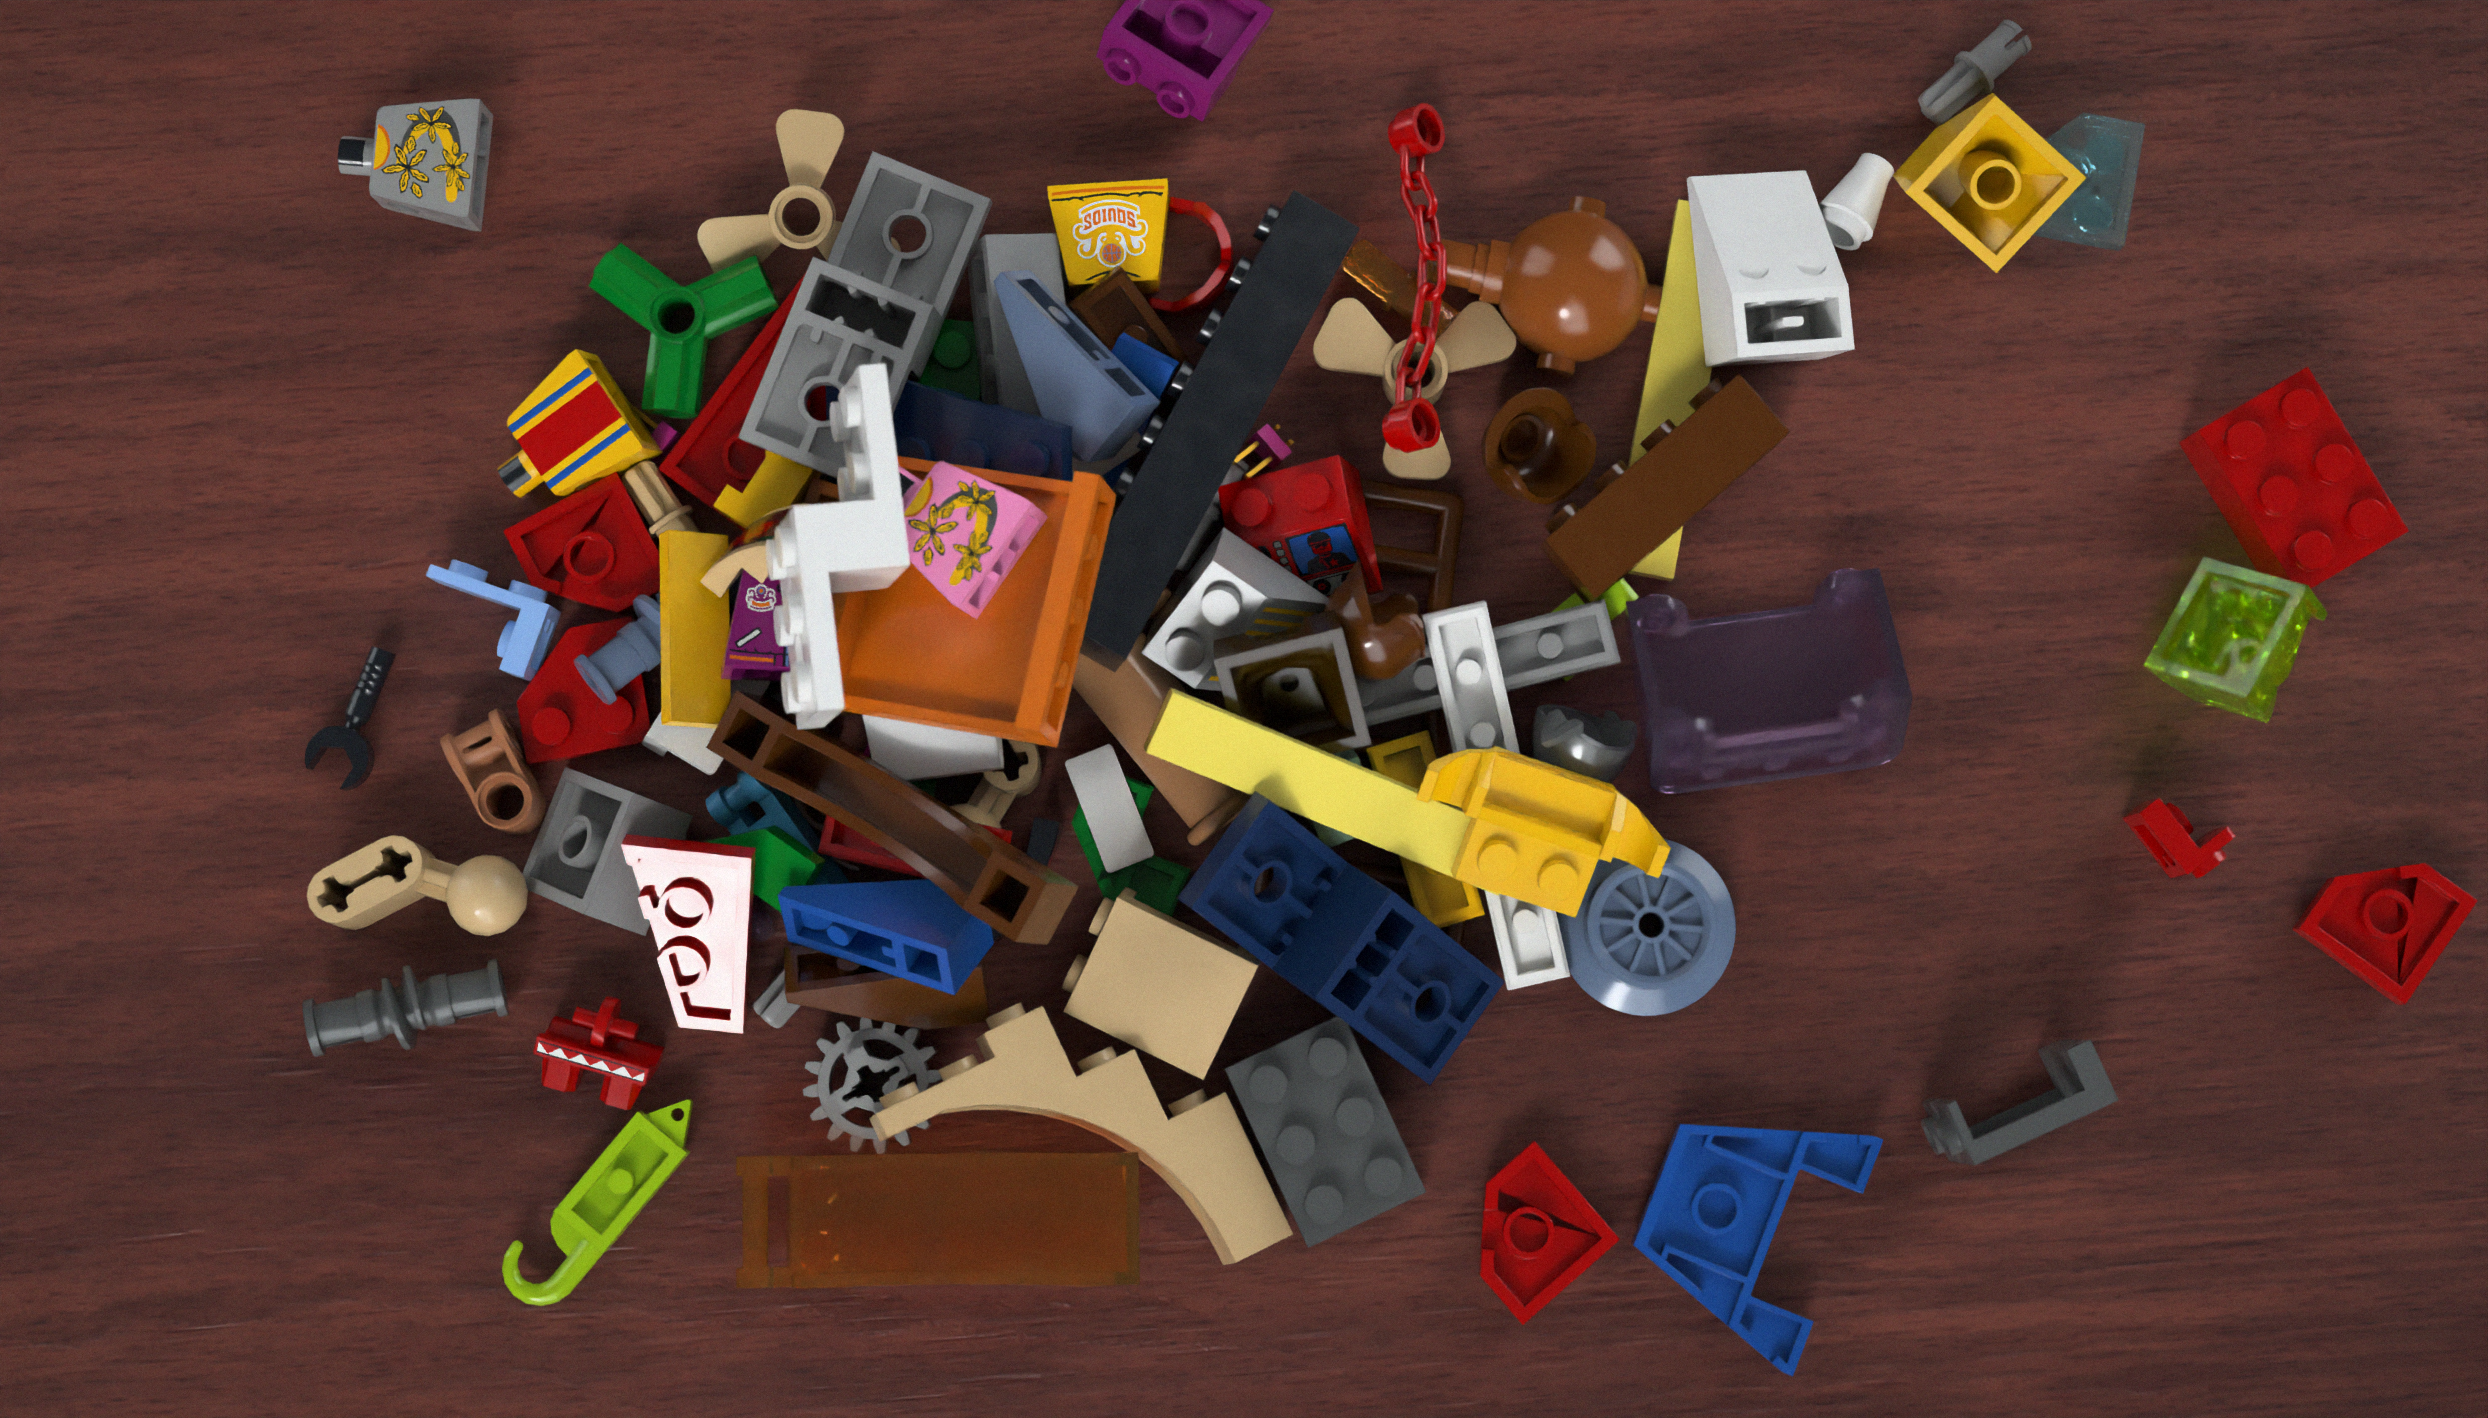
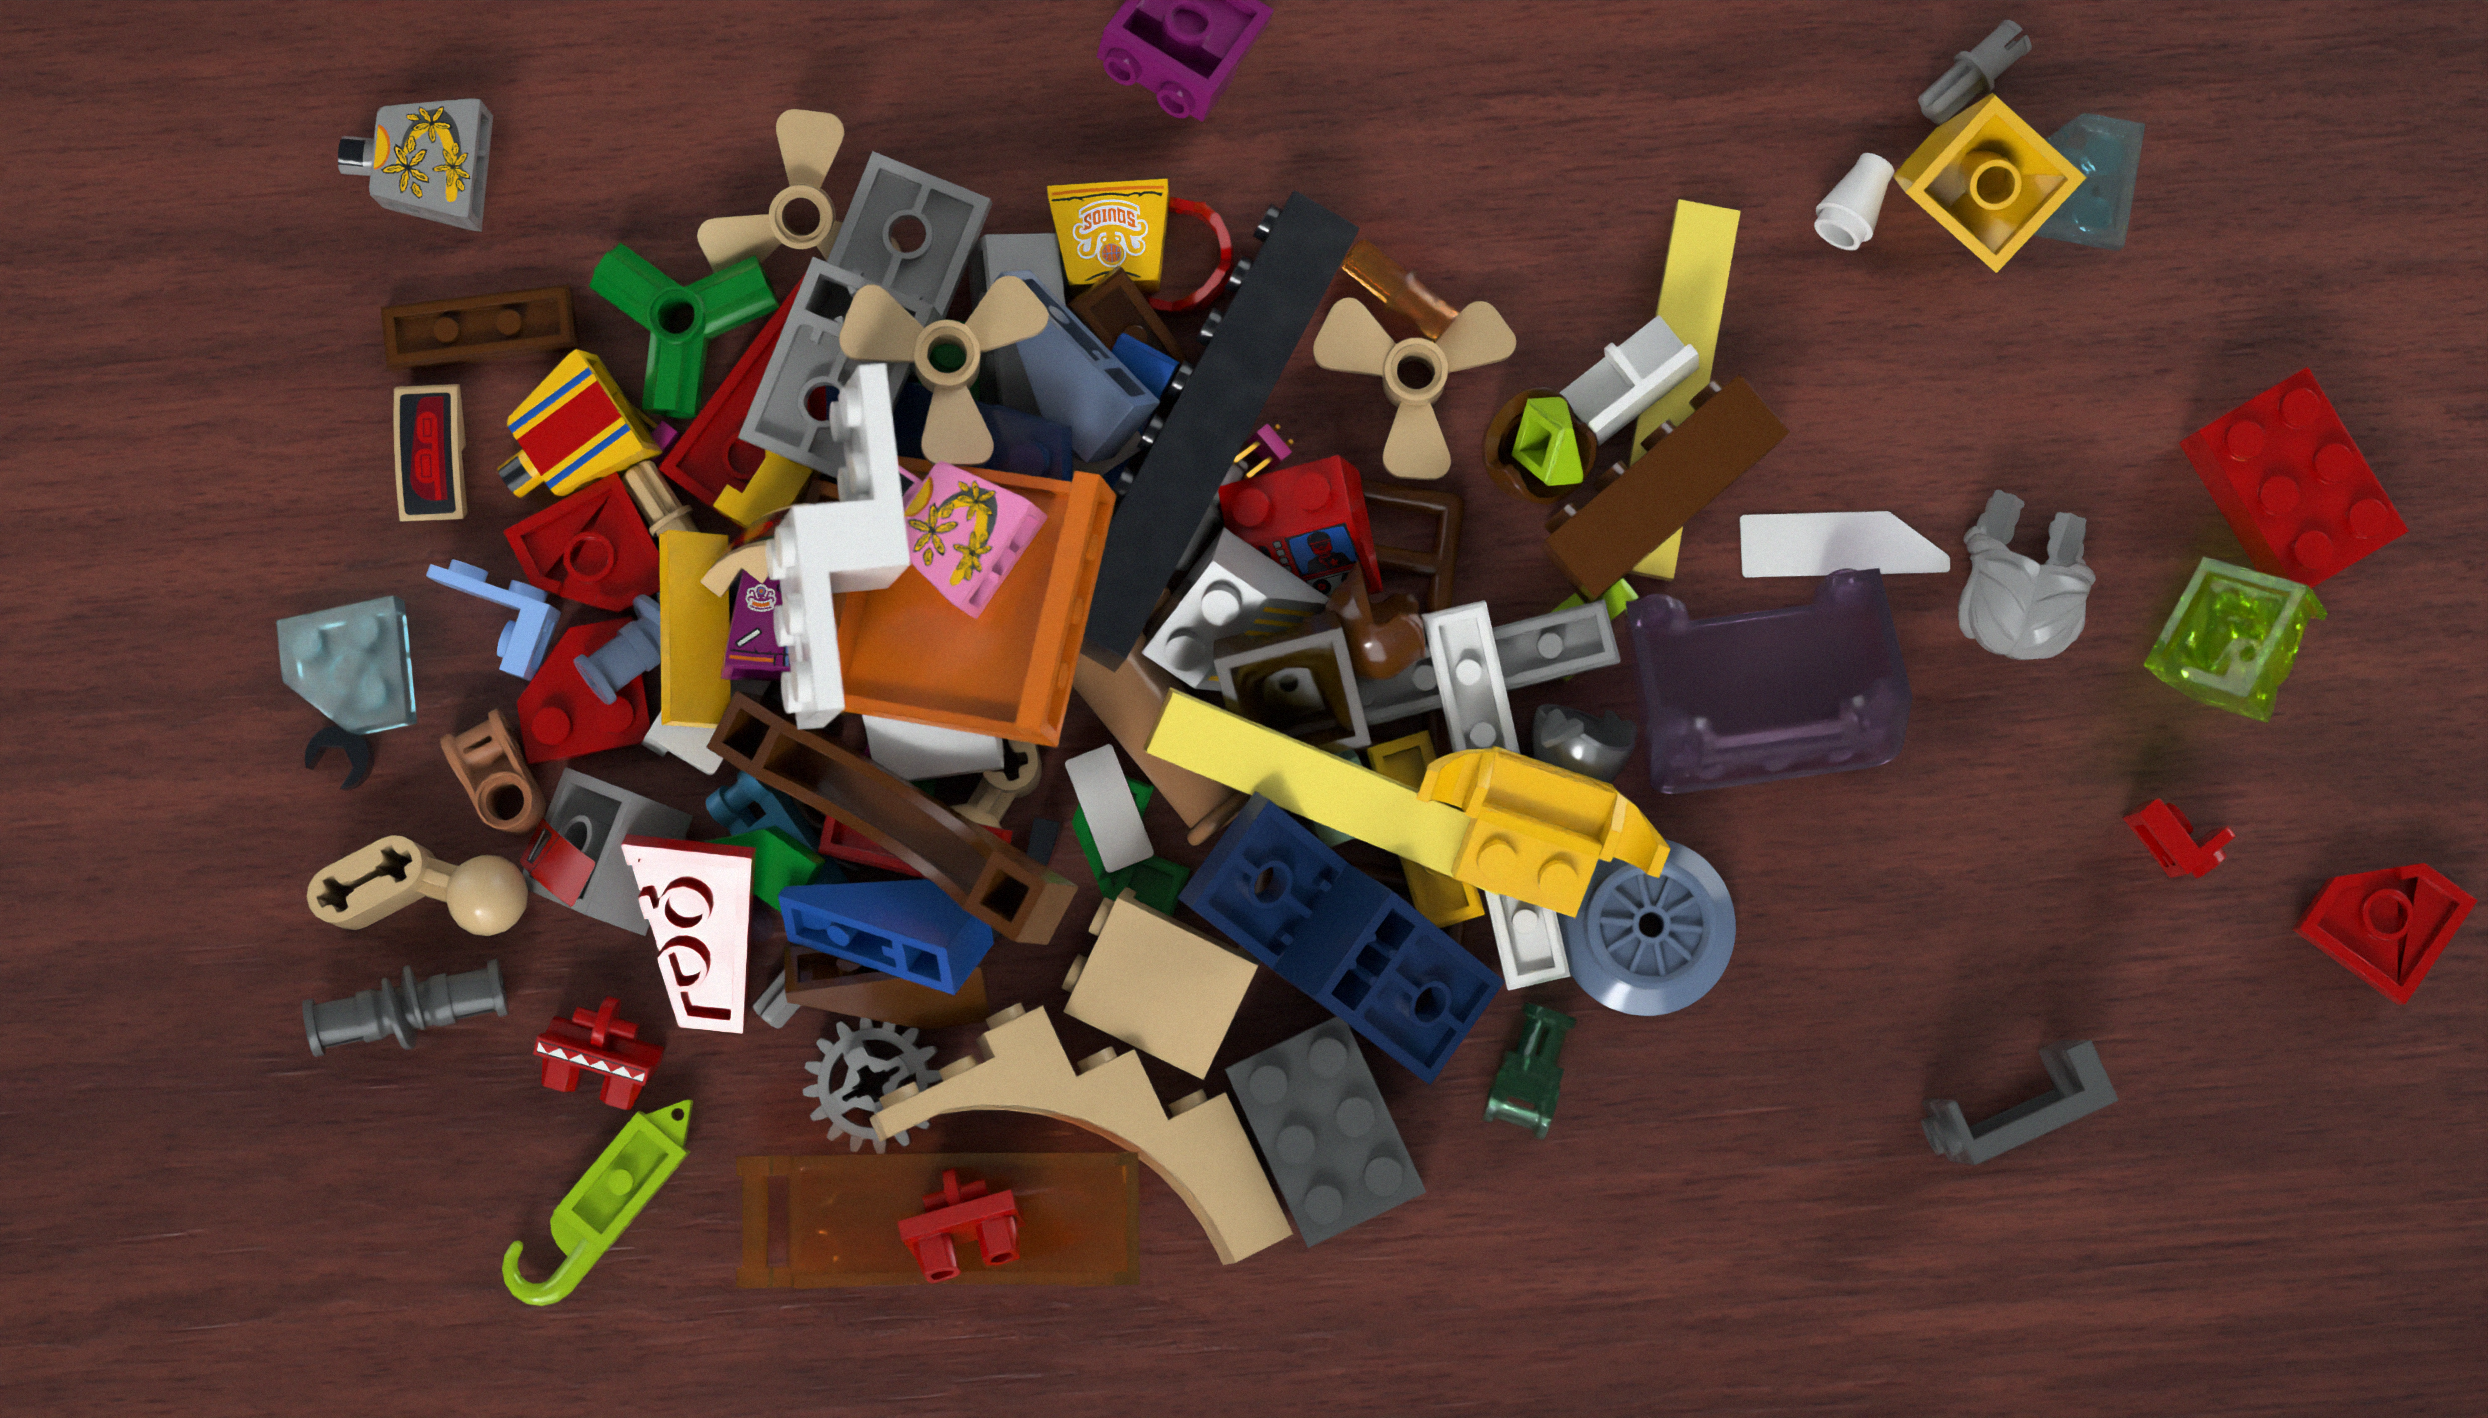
red piece [1382,103,1447,453] -> none
dark orange piece [1427,196,1663,378] -> none
red plate [1478,1140,1620,1325] -> none
blue wing [1631,1123,1883,1376] -> none
white slope [1687,170,1855,367] -> none
none -> clear light blue plate [276,595,417,736]
none -> reddish brown tile [380,284,579,373]
none -> slope [394,384,468,521]
none -> red sticker [520,818,595,907]
none -> tan piece [839,276,1048,466]
none -> red hips [897,1167,1026,1284]
none -> clear green connector [1481,1002,1578,1141]
none -> lime slope [1511,397,1583,486]
none -> white panel [1559,315,1699,446]
none -> white sticker [1740,511,1950,577]
none -> light grey hair [1957,490,2096,660]

